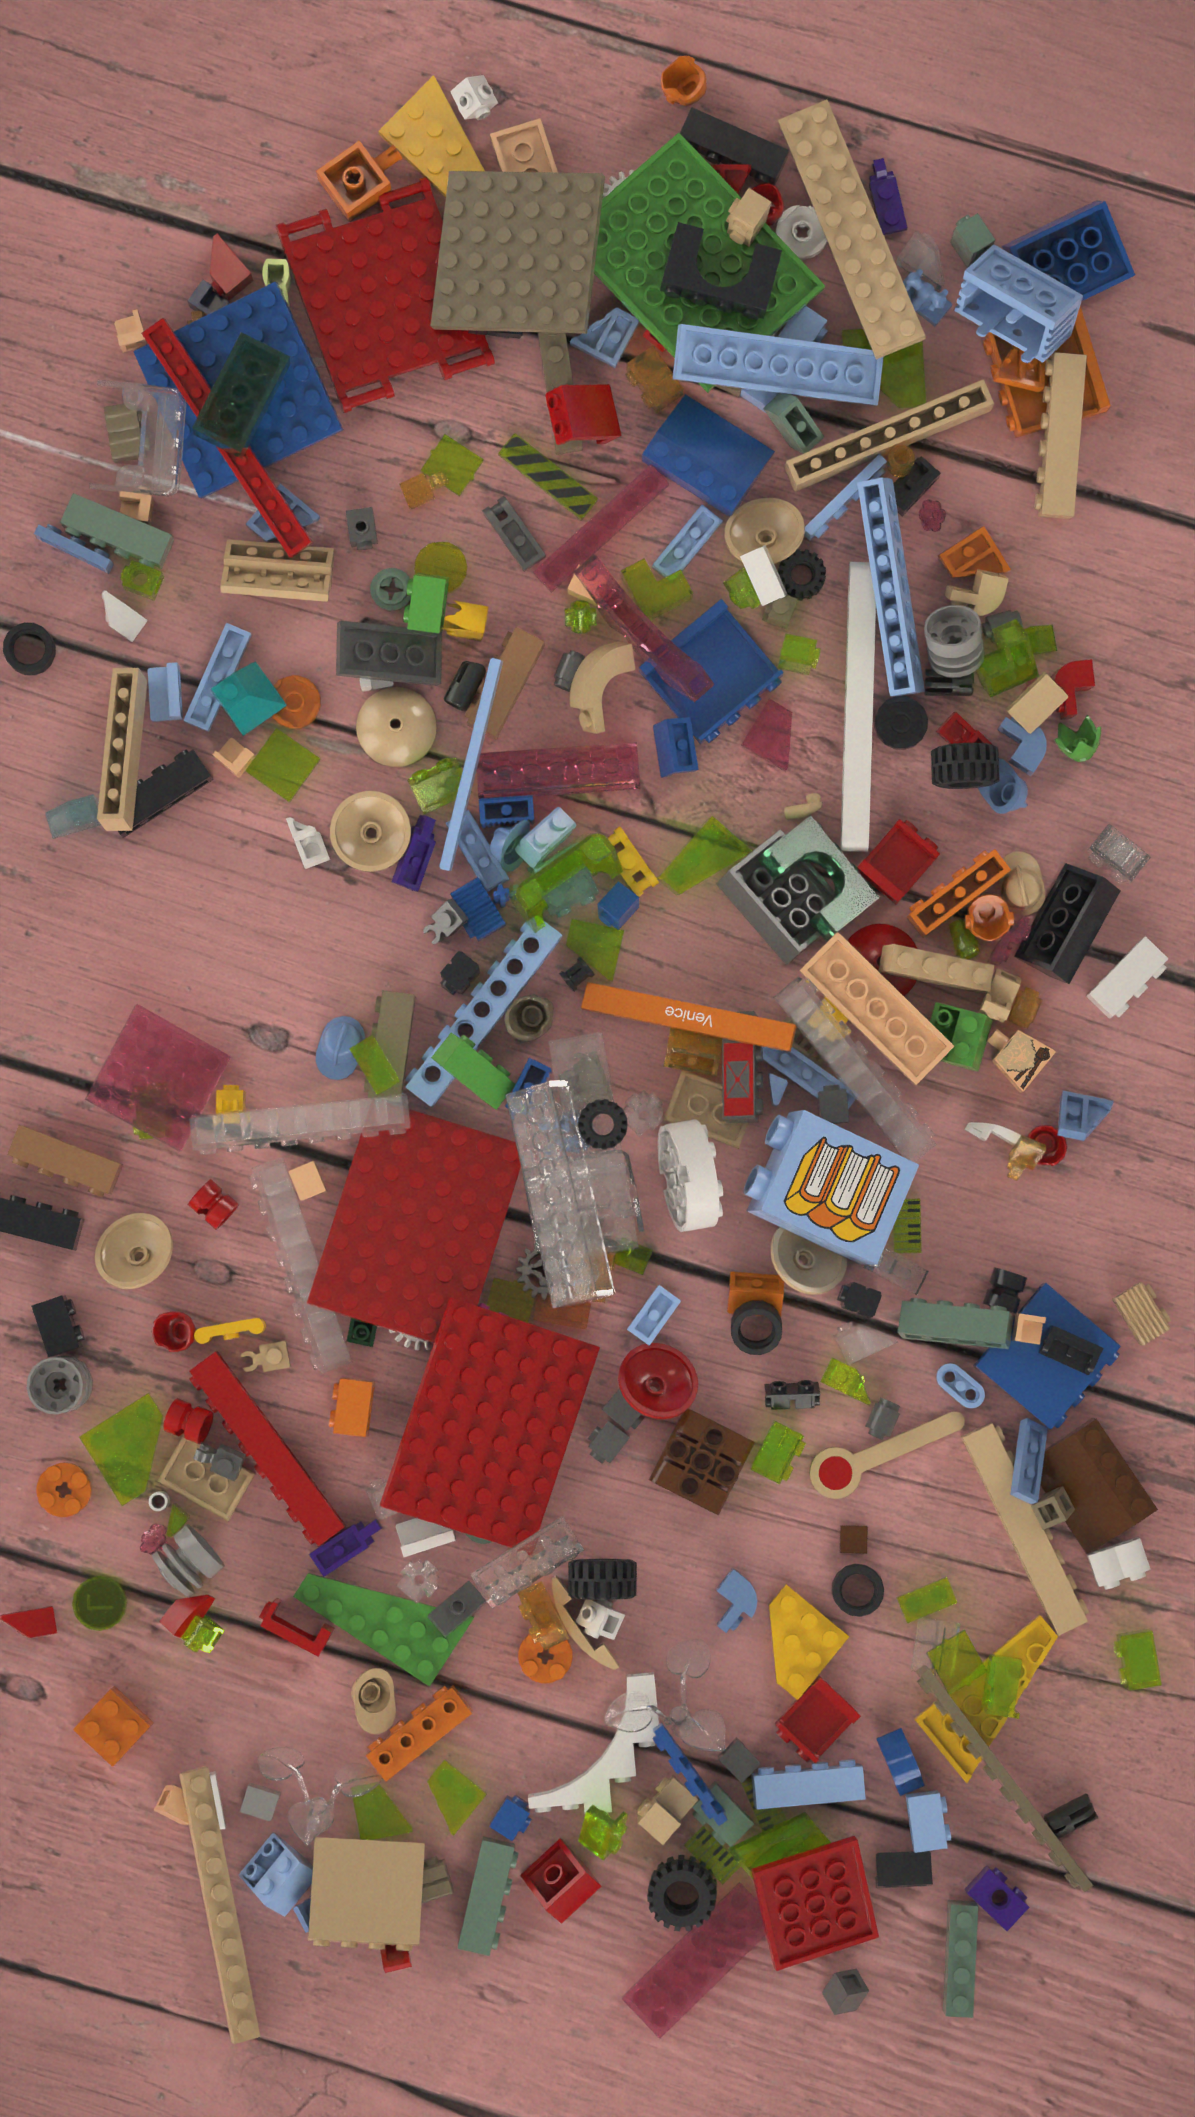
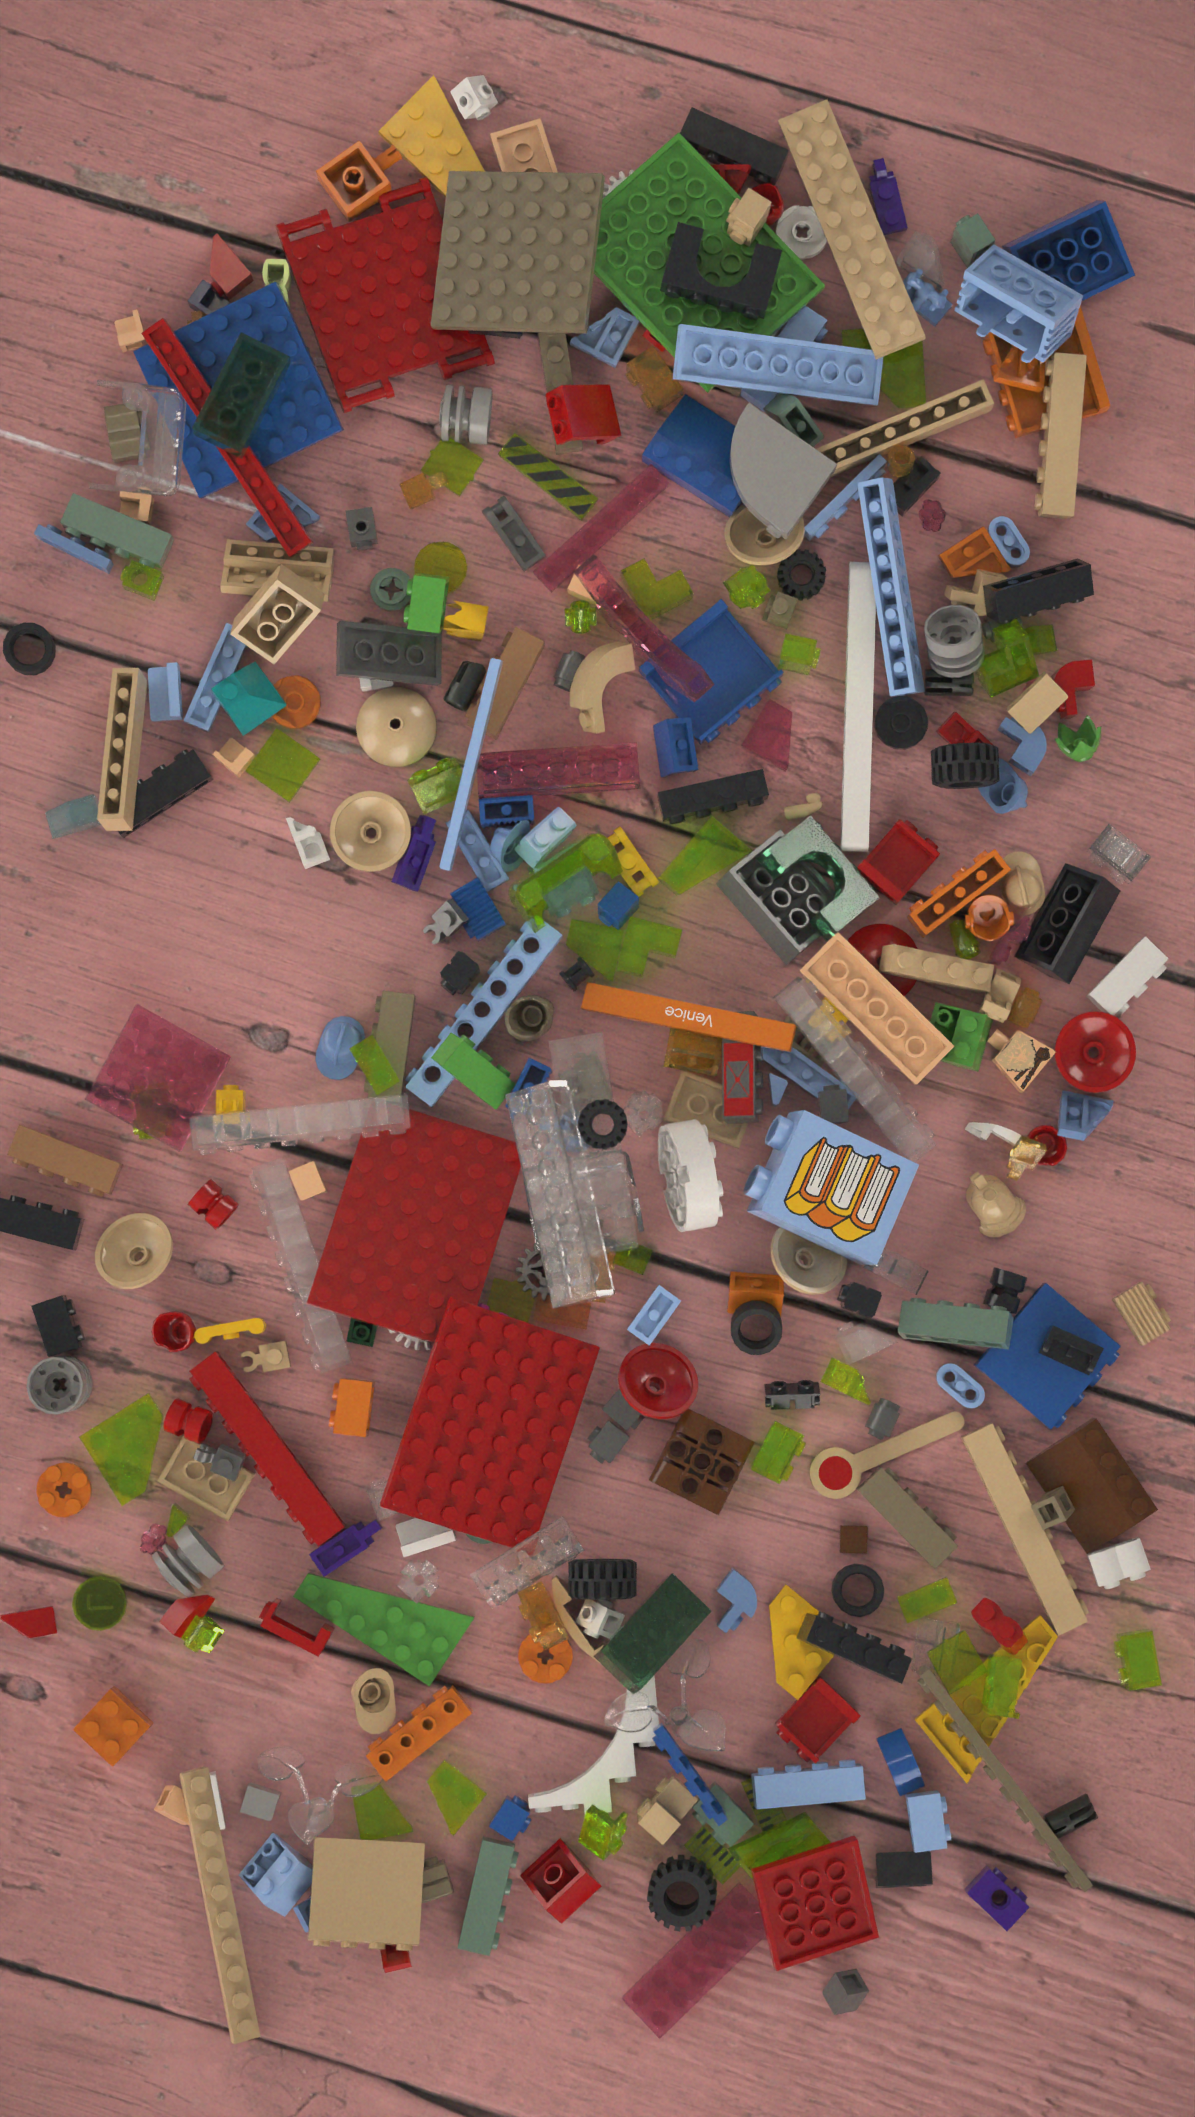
white slope [102,590,148,642] -> none
white hinge [149,1491,170,1511] -> none
dark grey plate [427,1581,487,1638] -> none
blue axle [493,884,510,908] -> none
light blue tile [652,504,723,584] -> none
orange cap [661,56,707,106] -> none
dark grey panel [718,1737,760,1783] -> none
white panel [740,545,787,606] -> none
clear neon green tile [893,1199,922,1253] -> none
sand green brick [943,1900,978,2018] -> none
medium blue plate [1010,1418,1048,1504] -> none
light nougat panel [1012,1313,1046,1345] -> none
none -> tan brick [230,564,325,664]
none -> light grey wheel [439,384,493,445]
none -> clear green brick [594,1573,712,1694]
none -> clear neon green brick [616,916,683,978]
none -> black brick [657,769,769,824]
none -> light grey brick [730,403,837,539]
none -> black brick [796,1611,912,1684]
none -> dark tan brick [857,1467,958,1569]
none -> tan helmet [966,1171,1026,1237]
none -> red brick [971,1598,1028,1655]
none -> black brick [983,558,1094,624]
none -> light blue plate [988,516,1030,567]
none -> red dish [1054,1011,1136,1093]

